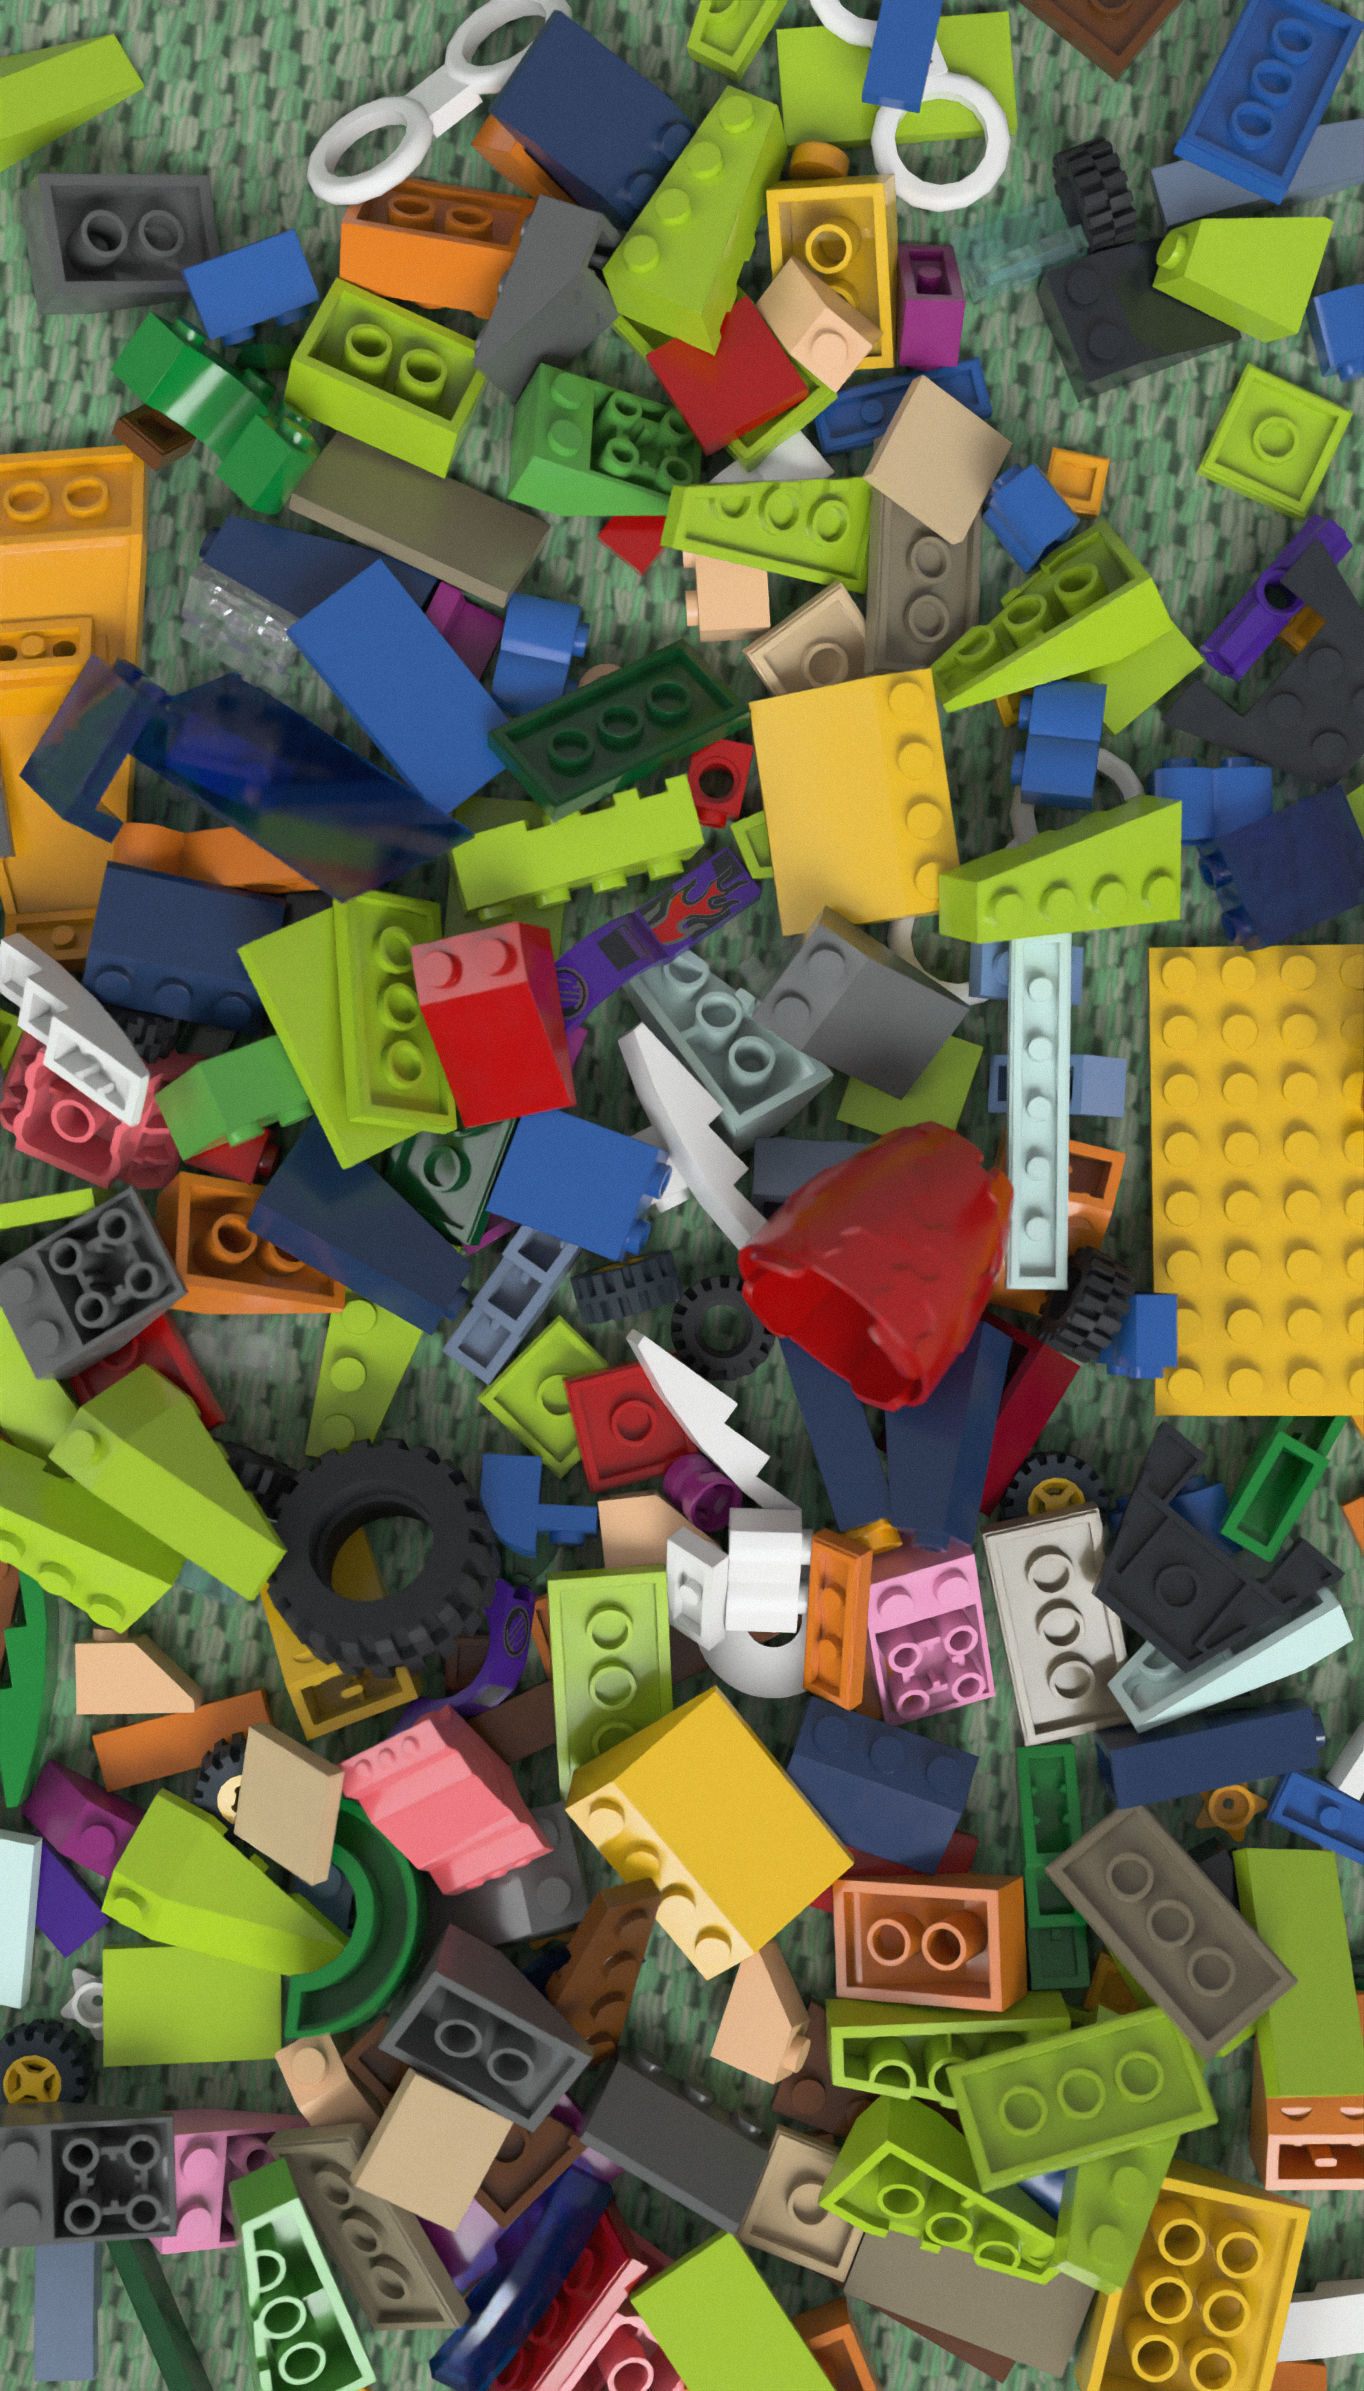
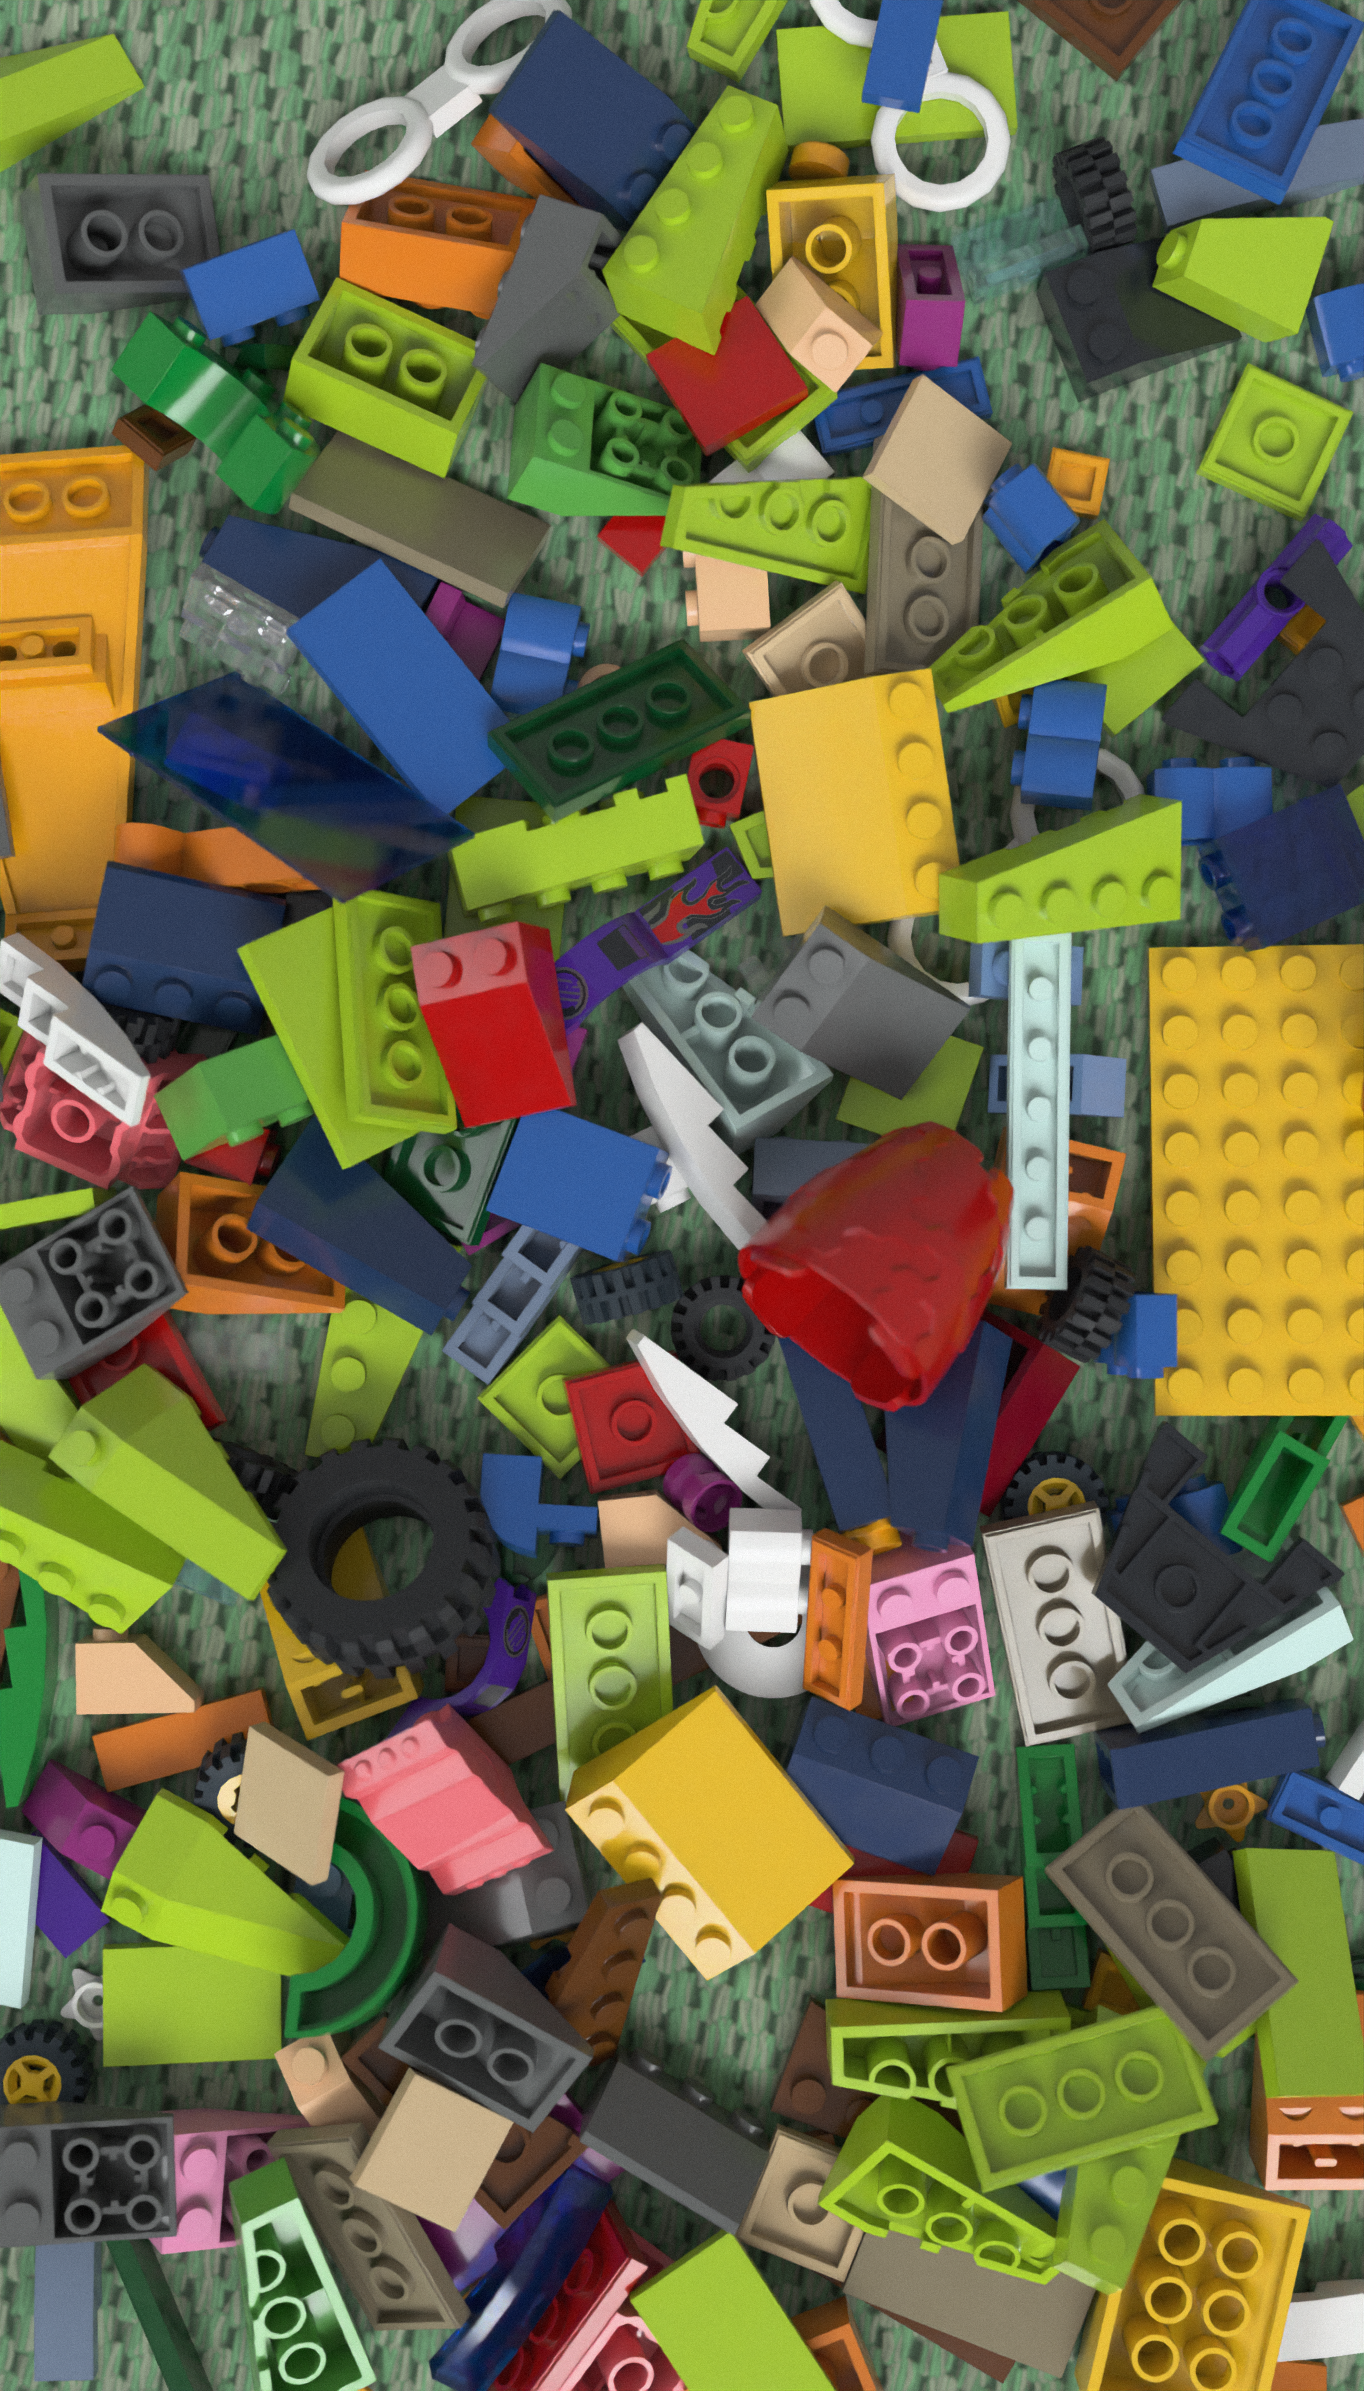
panel [19,653,185,844] -> none
light nougat slope [710,1939,810,2085] -> none

